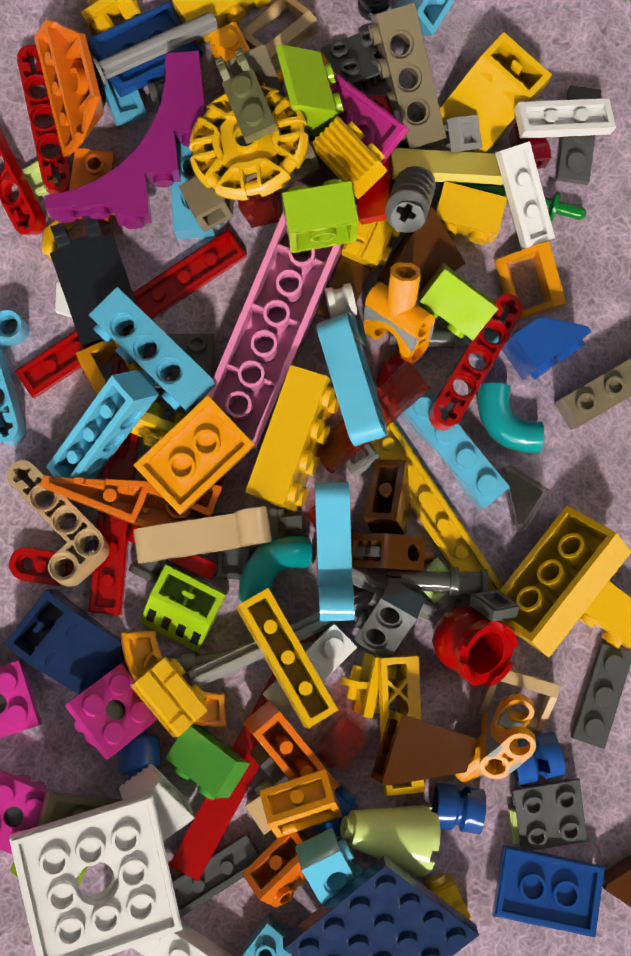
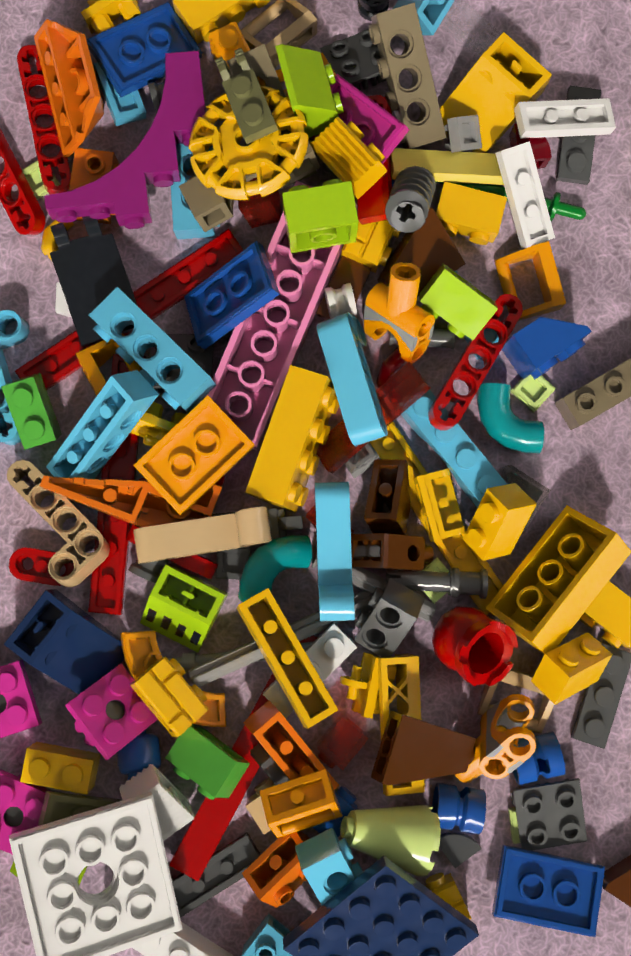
light grey axle [92,12,218,85] -> none
dark grey tile [469,590,520,622] -> none
none -> bright green brick [1,373,62,450]
none -> yellow brick [20,741,101,795]
none -> blue tile [184,241,280,349]
none -> yellow hinge [413,469,466,542]
none -> dark grey tile [439,833,482,868]
none -> yellow brick [463,483,537,561]
none -> yellowish green tile [510,375,556,413]
none -> yellow brick [531,632,613,705]

